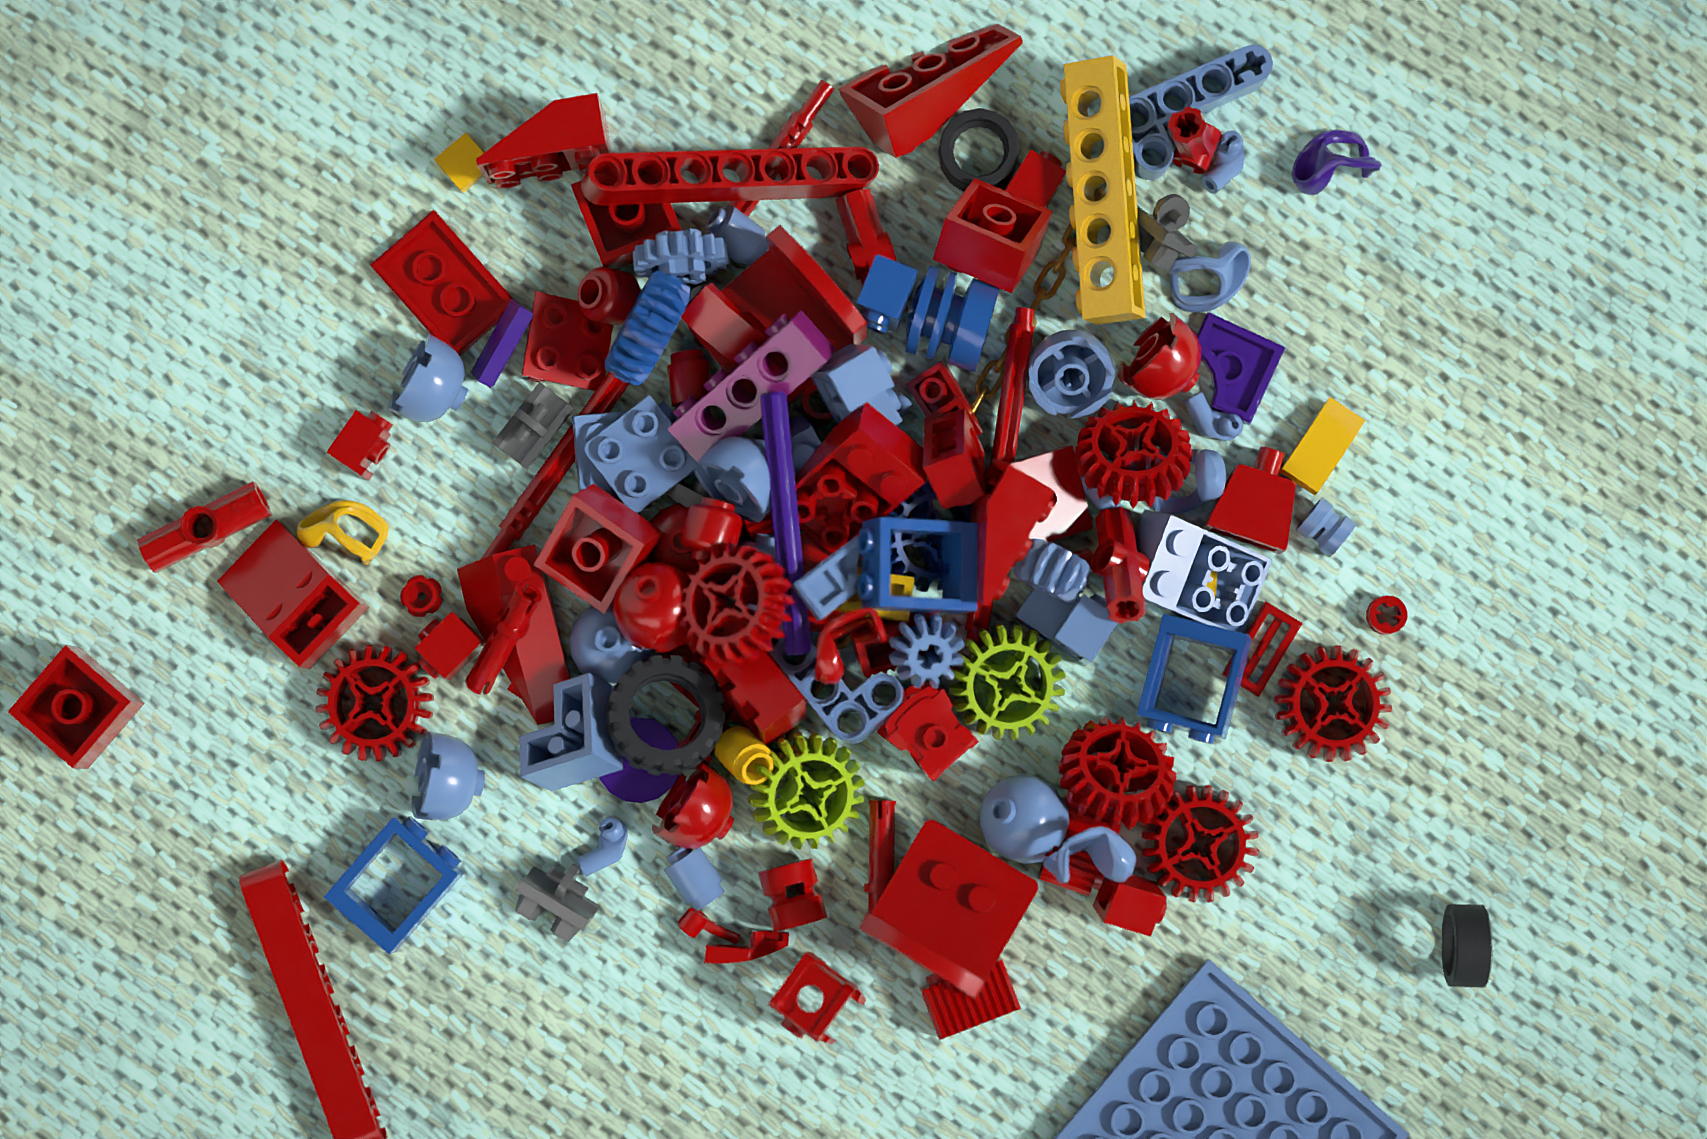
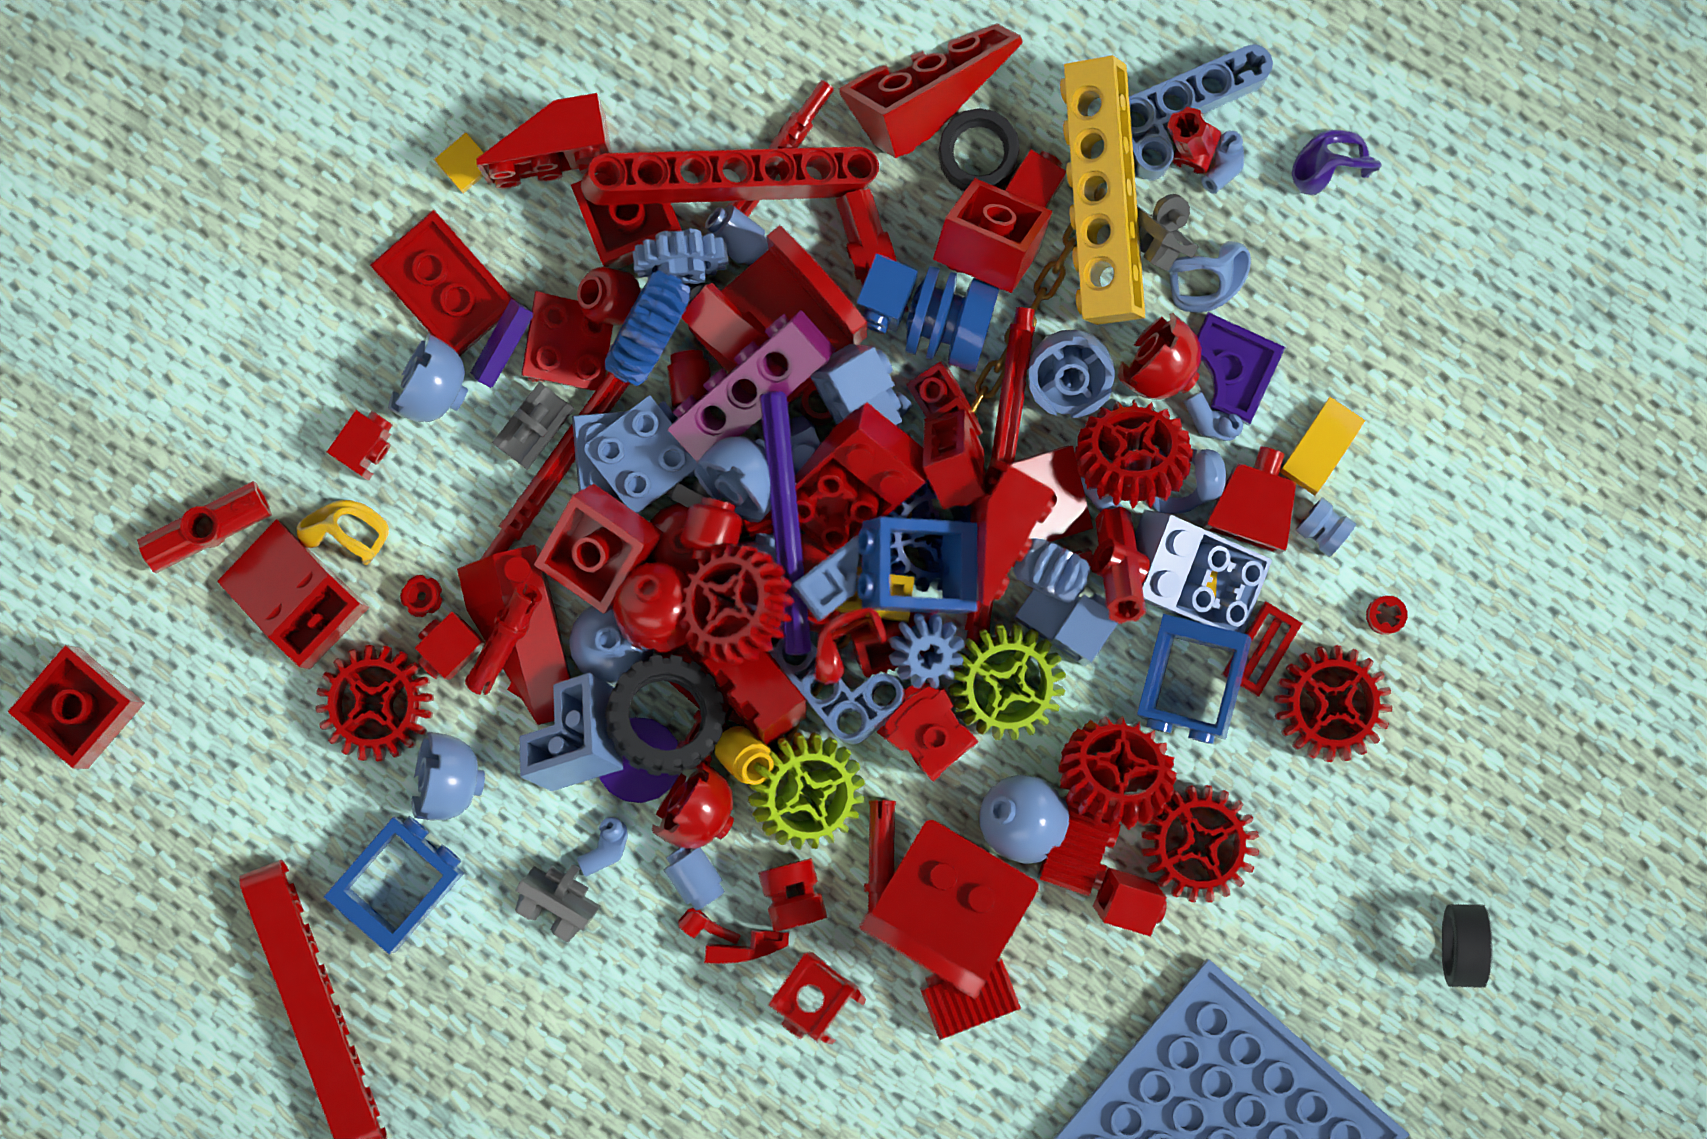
medium blue piece [1043,827,1136,883] -> none

